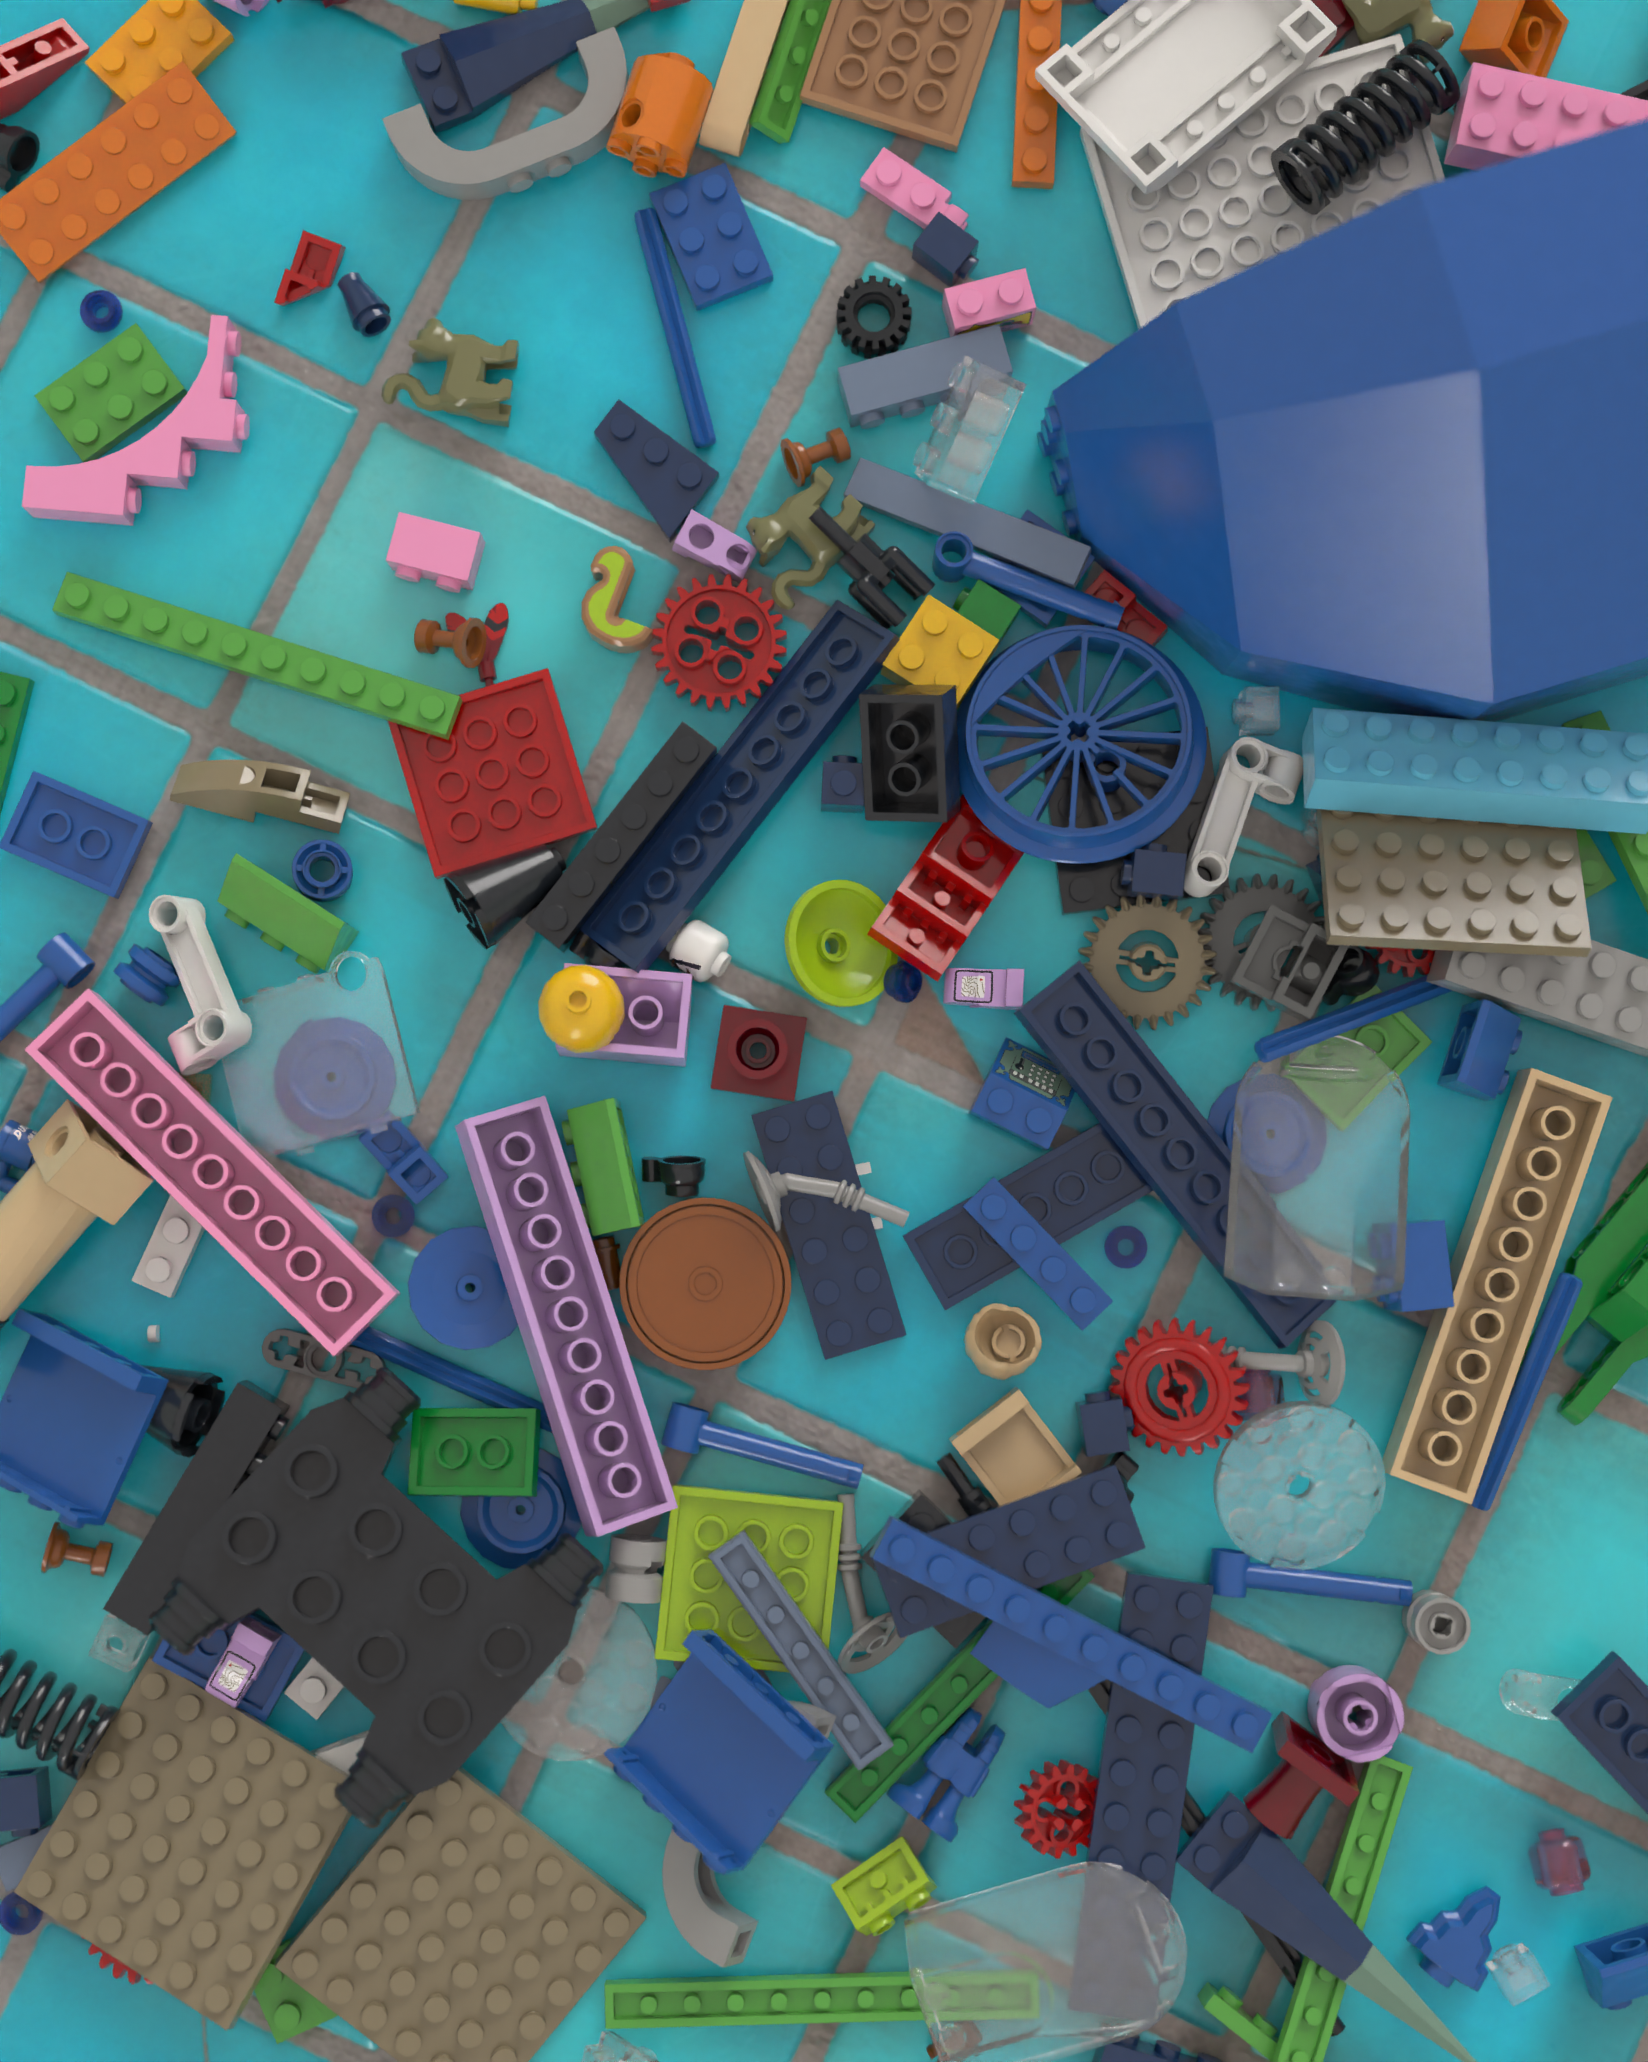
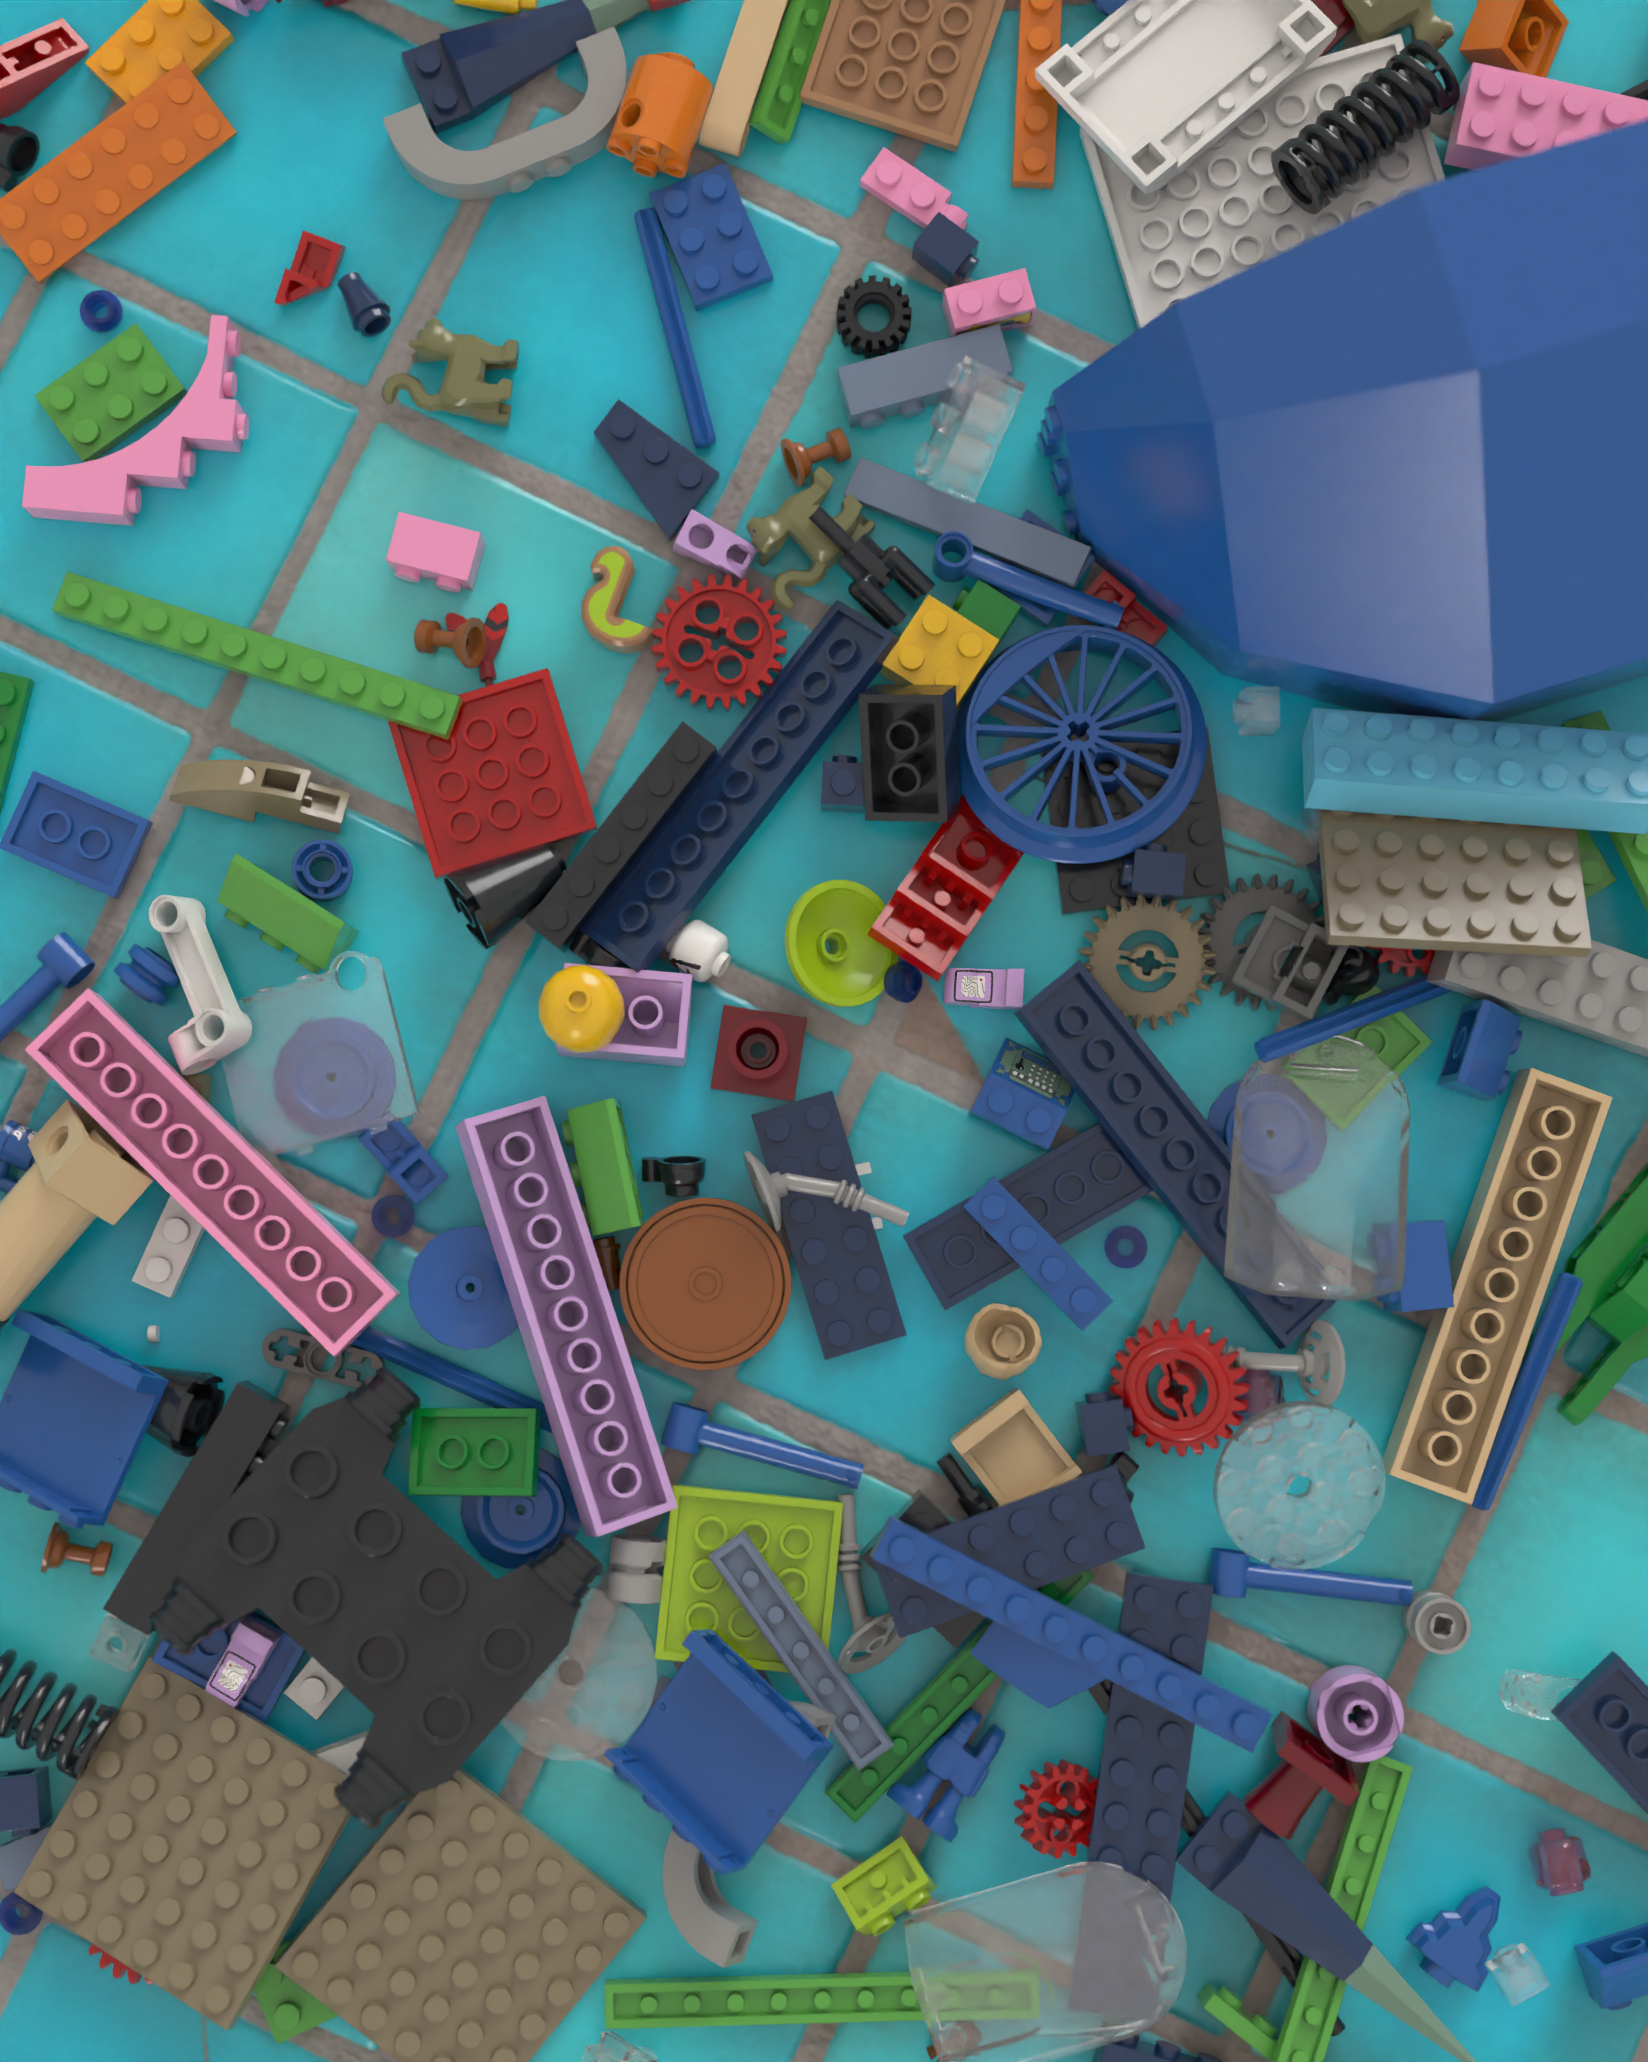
white piece [1184,736,1303,898] -> none

